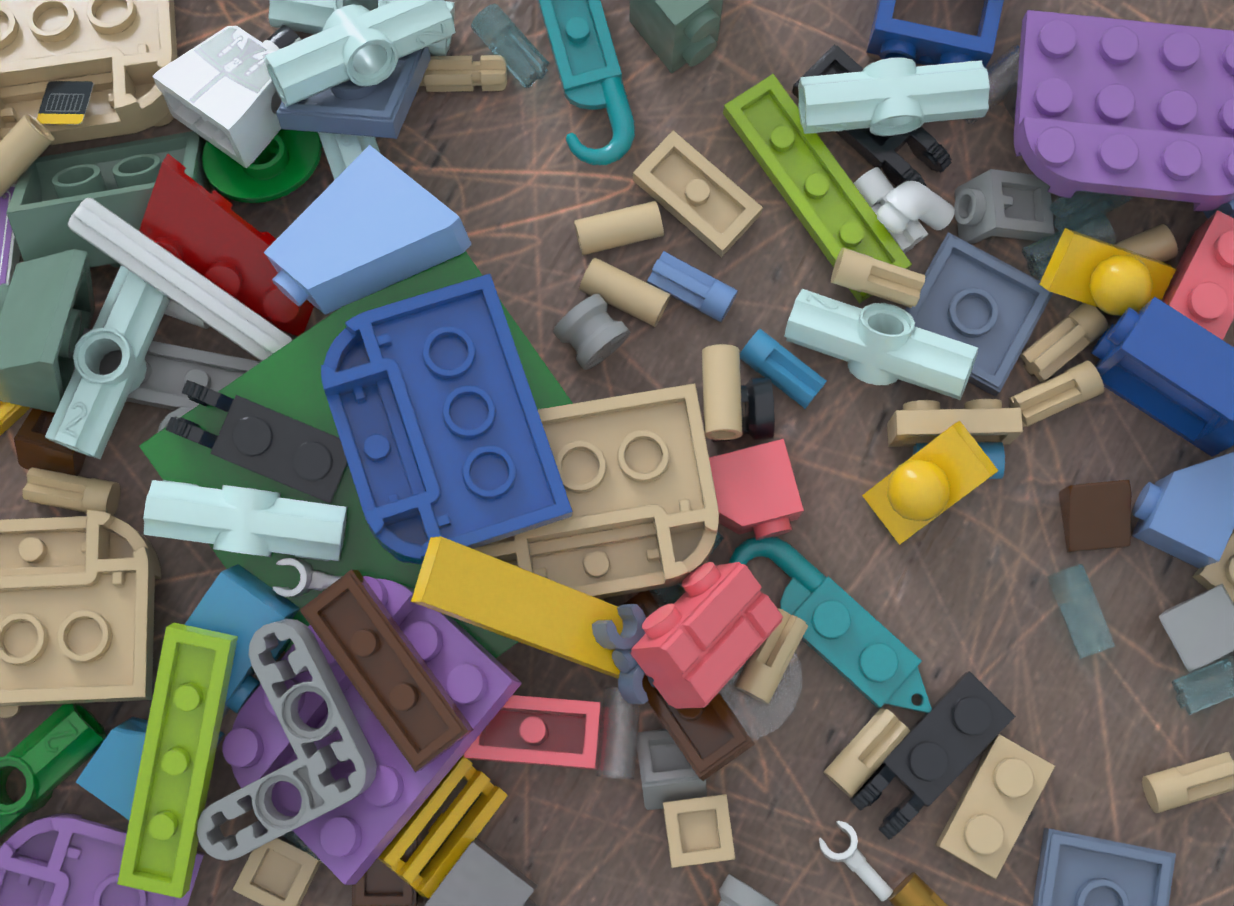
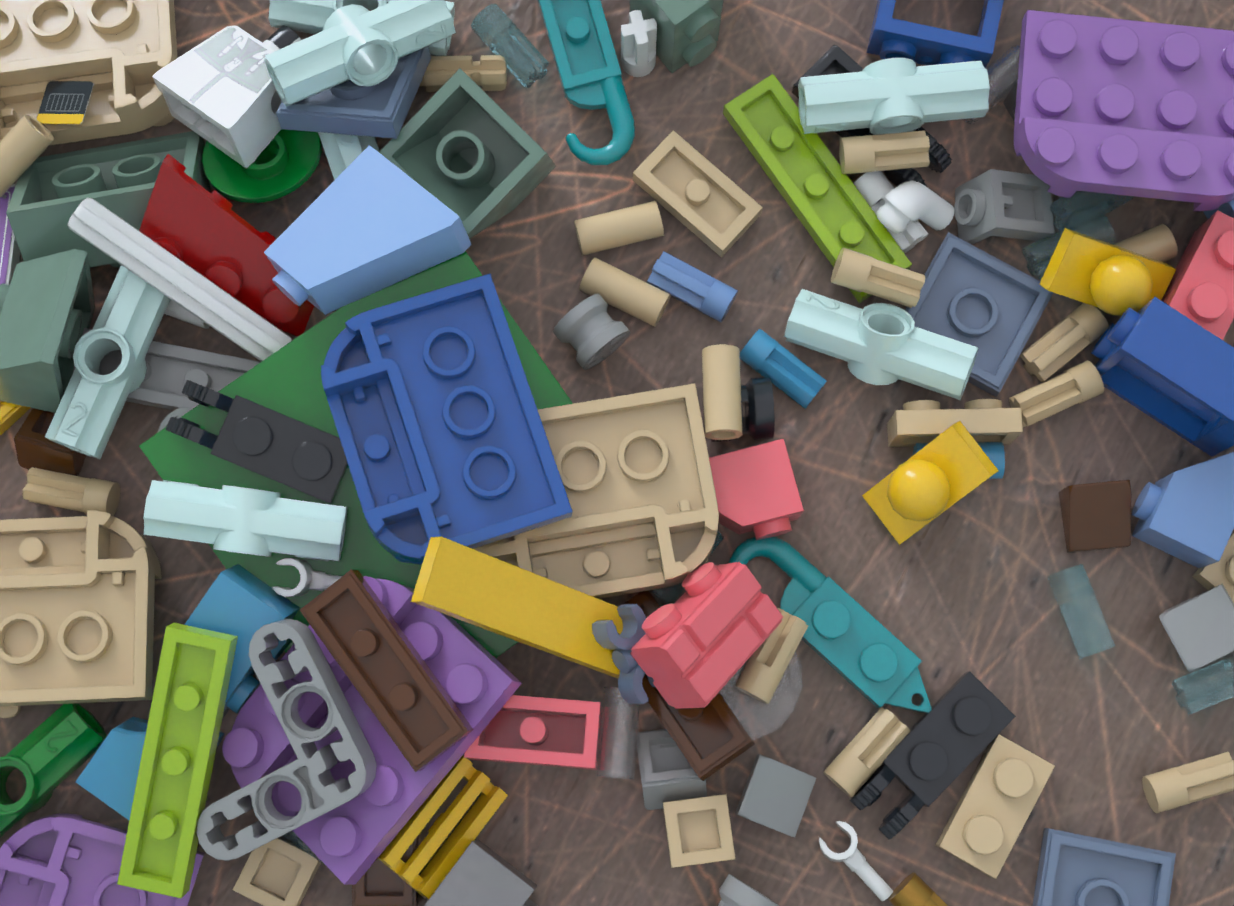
none -> sand green slope [379,68,556,239]
none -> white piece [621,10,657,77]
none -> light grey slope [735,754,816,838]
none -> tan piece [839,130,930,174]

